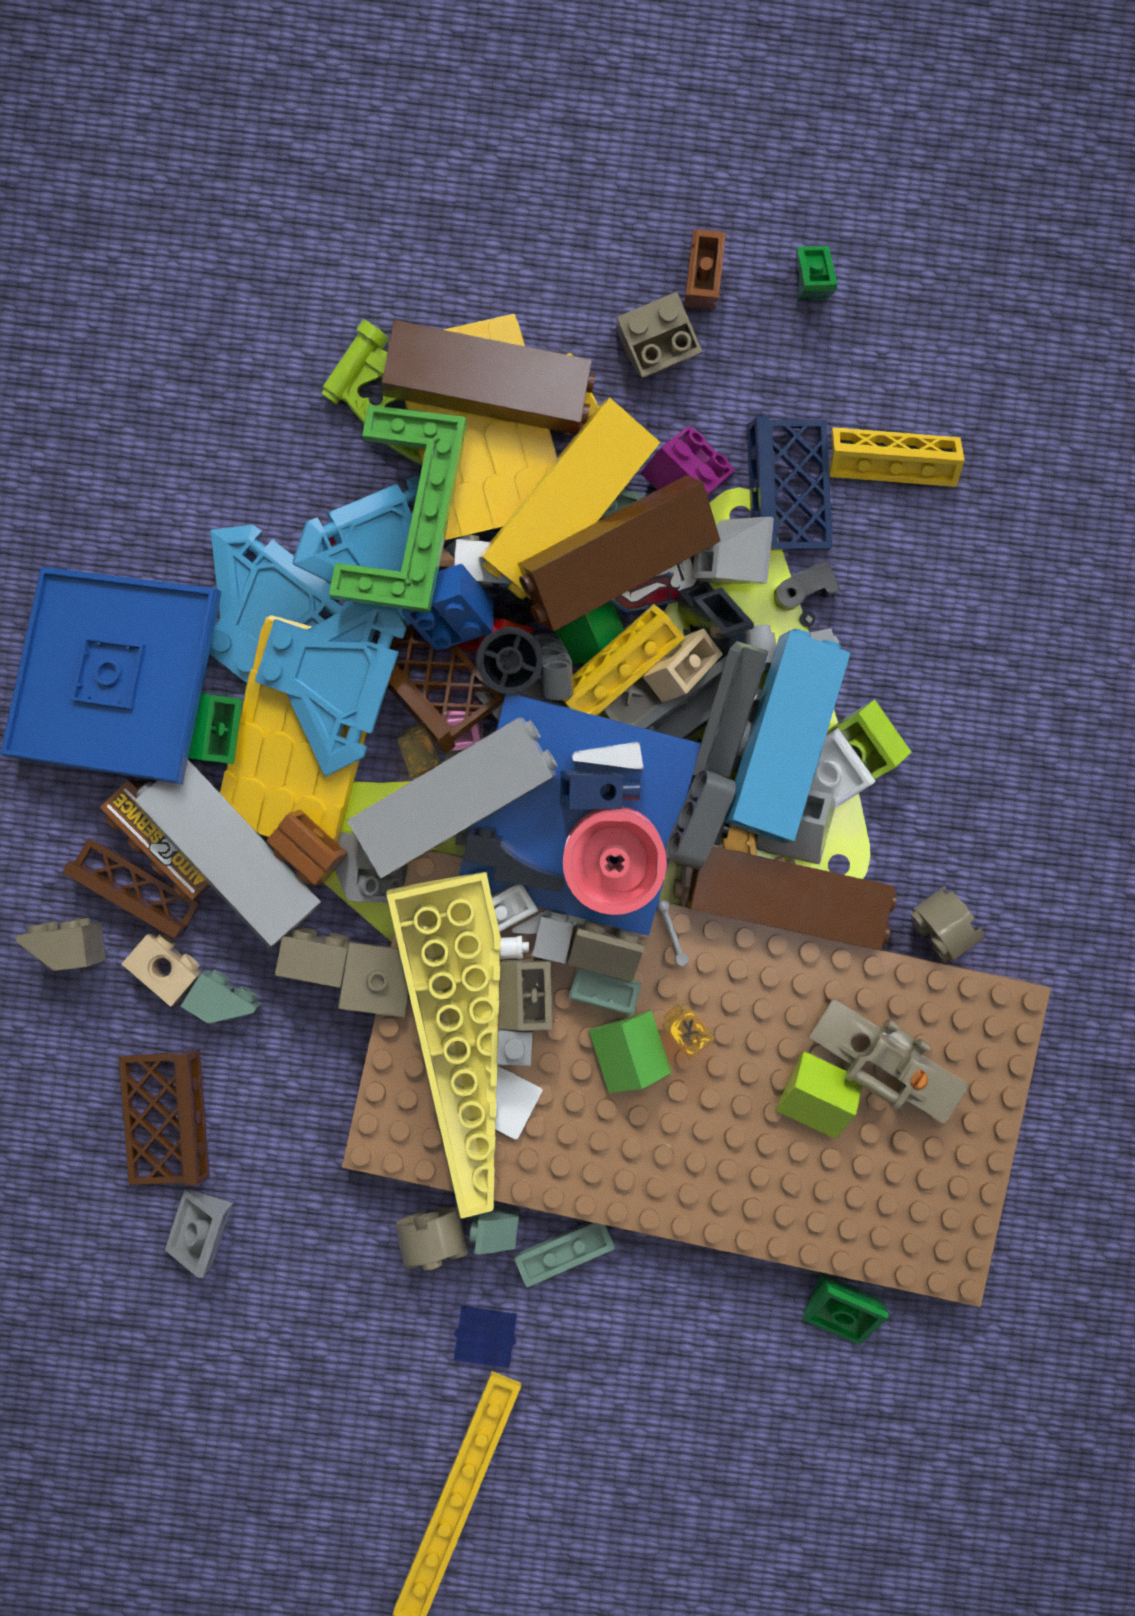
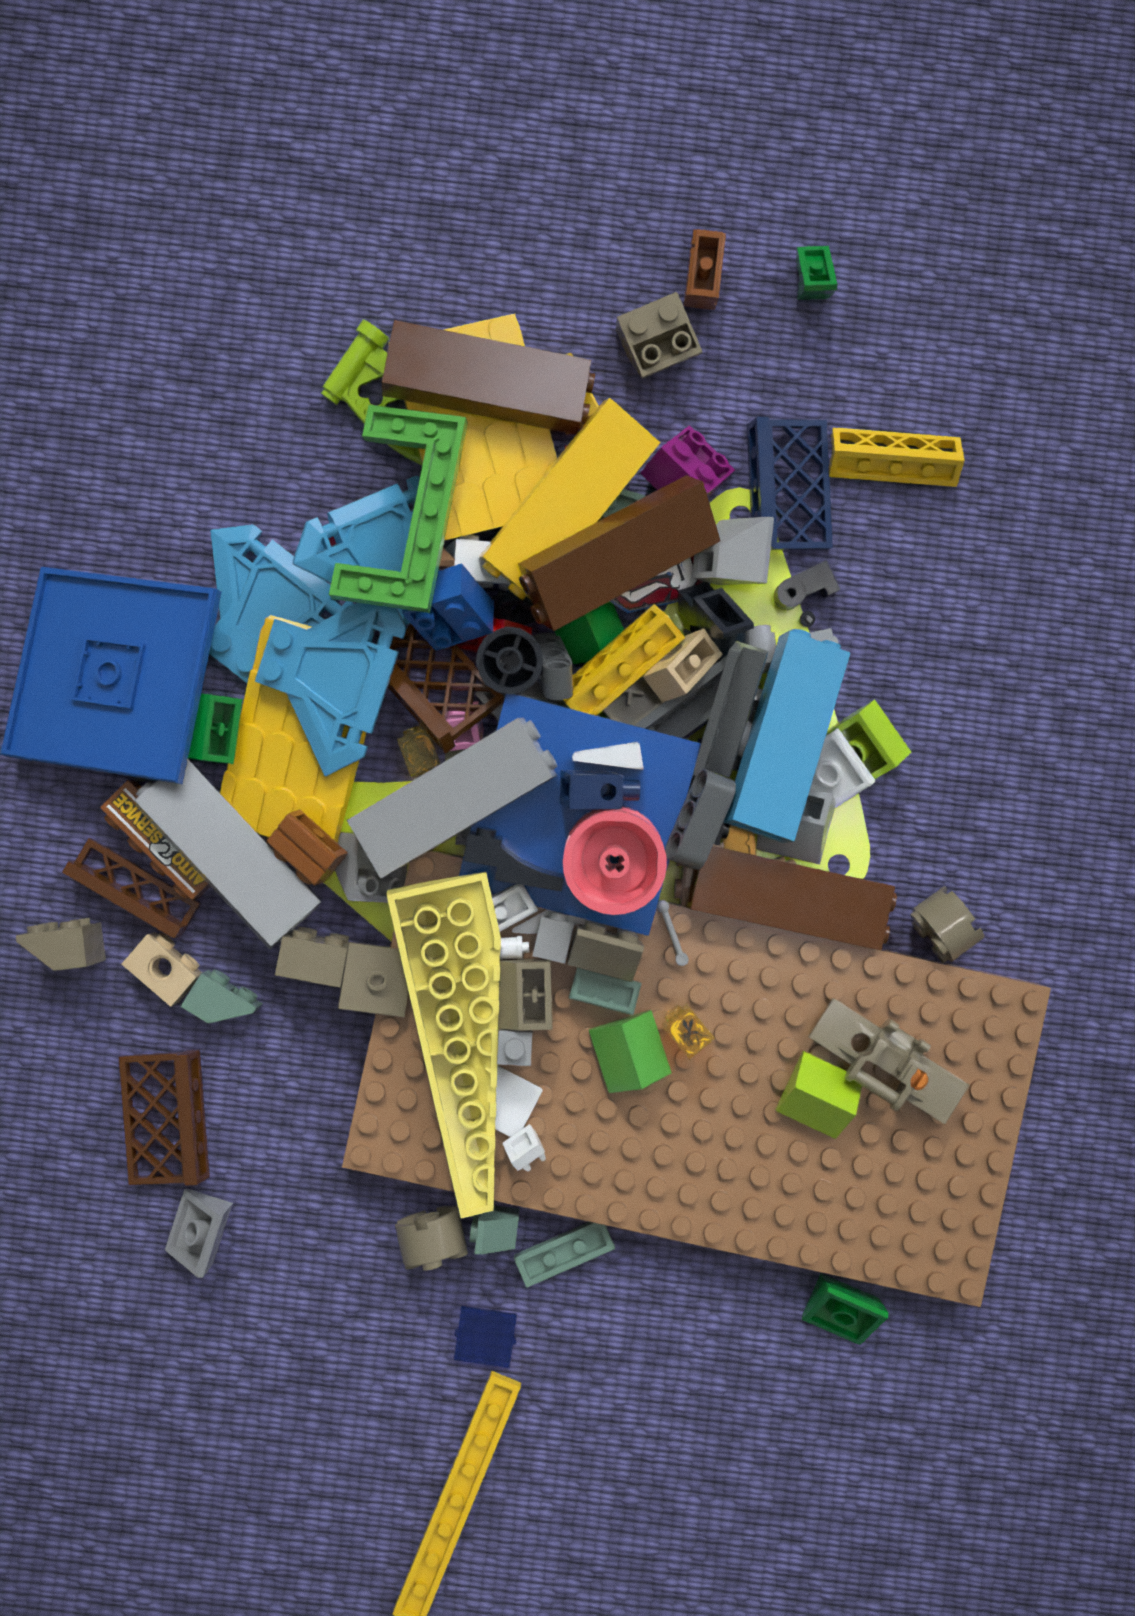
none -> white tile [503,1124,546,1171]

